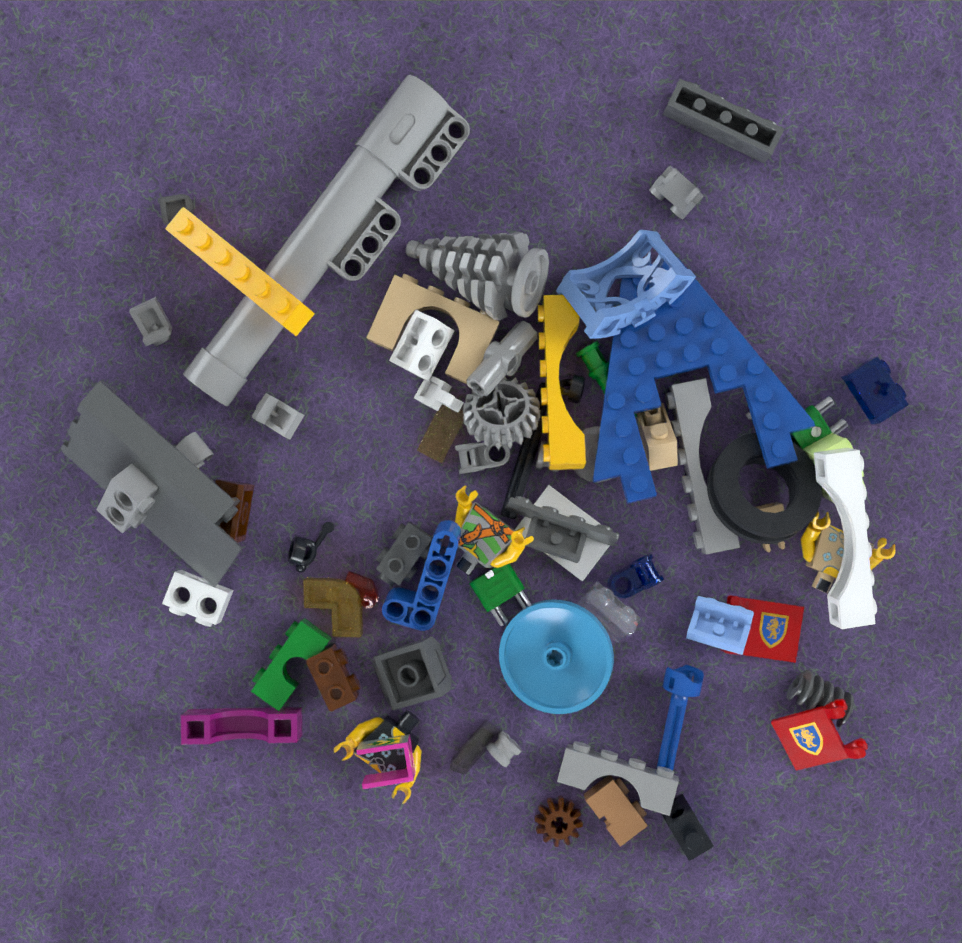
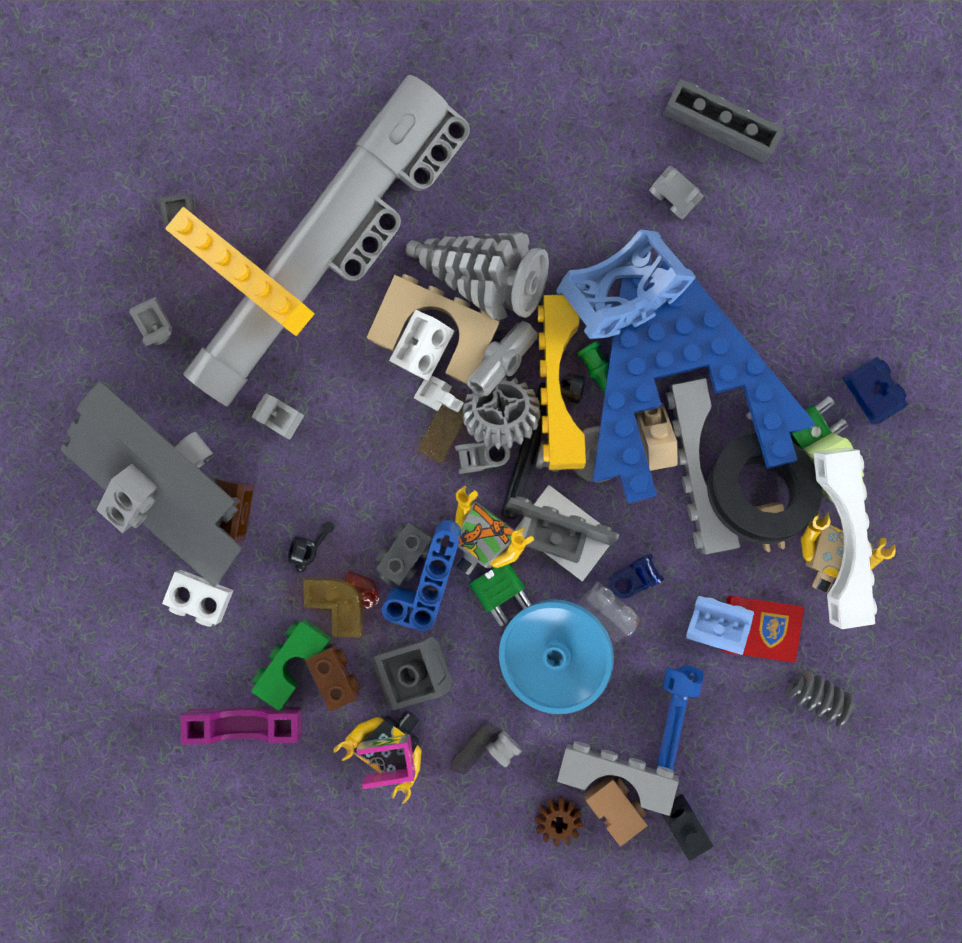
red flag [771,699,868,771] -> none

